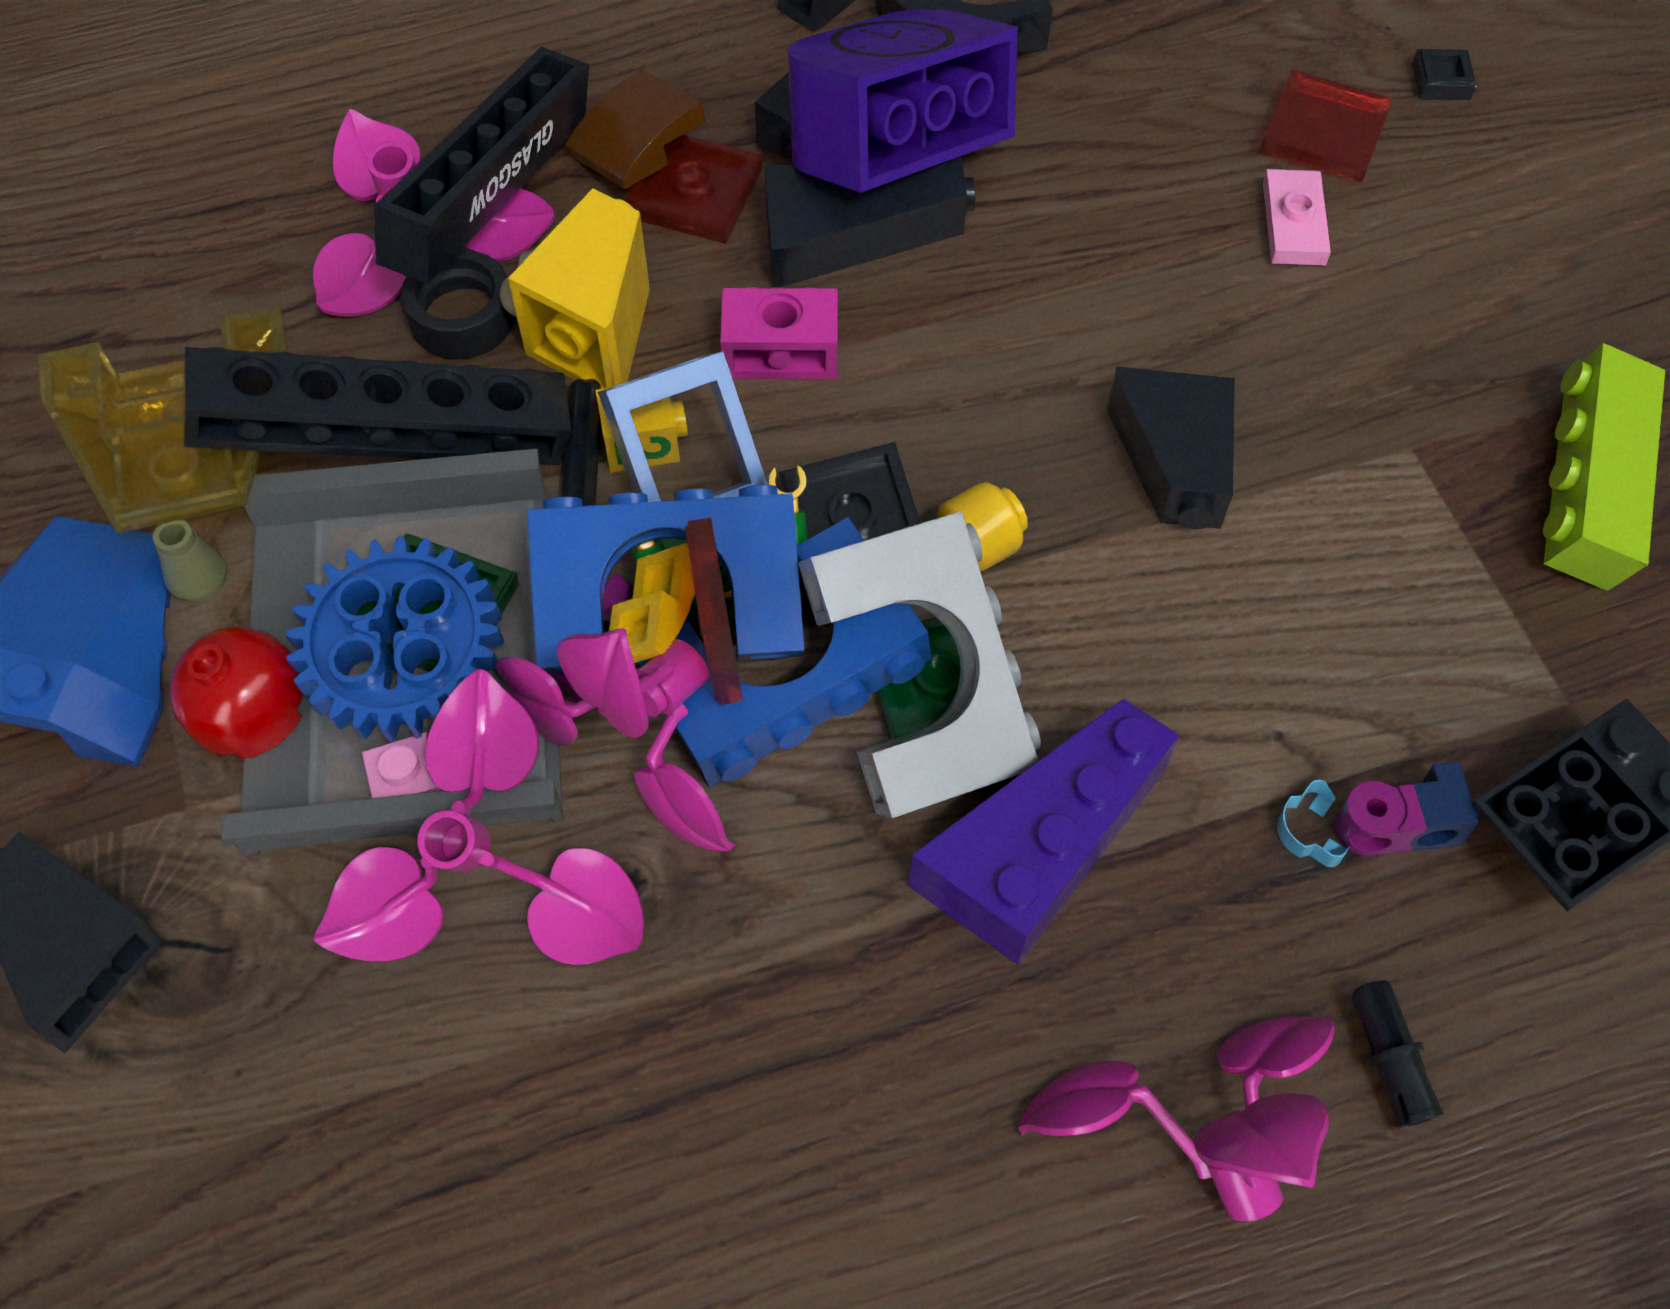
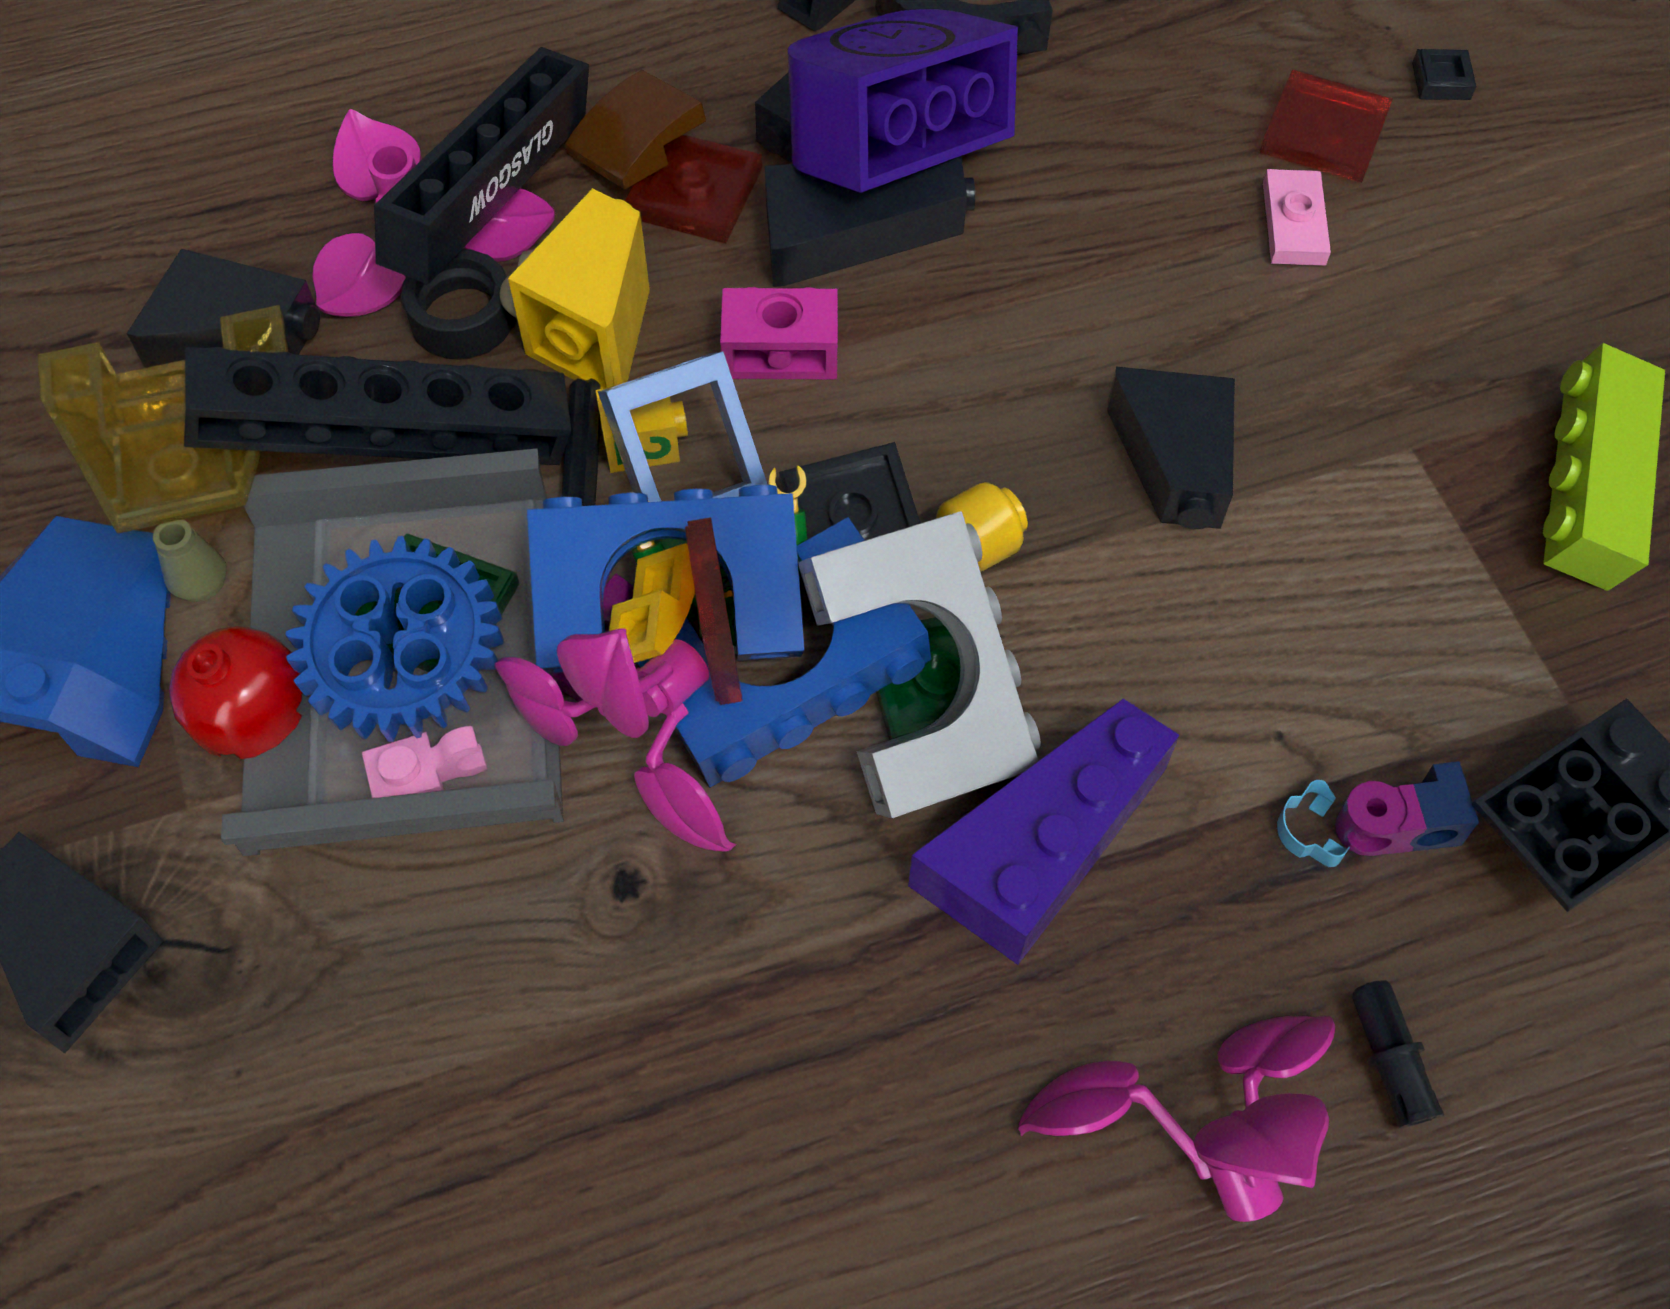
dark pink plant [314,669,644,965] -> none
none -> black slope [126,249,320,373]

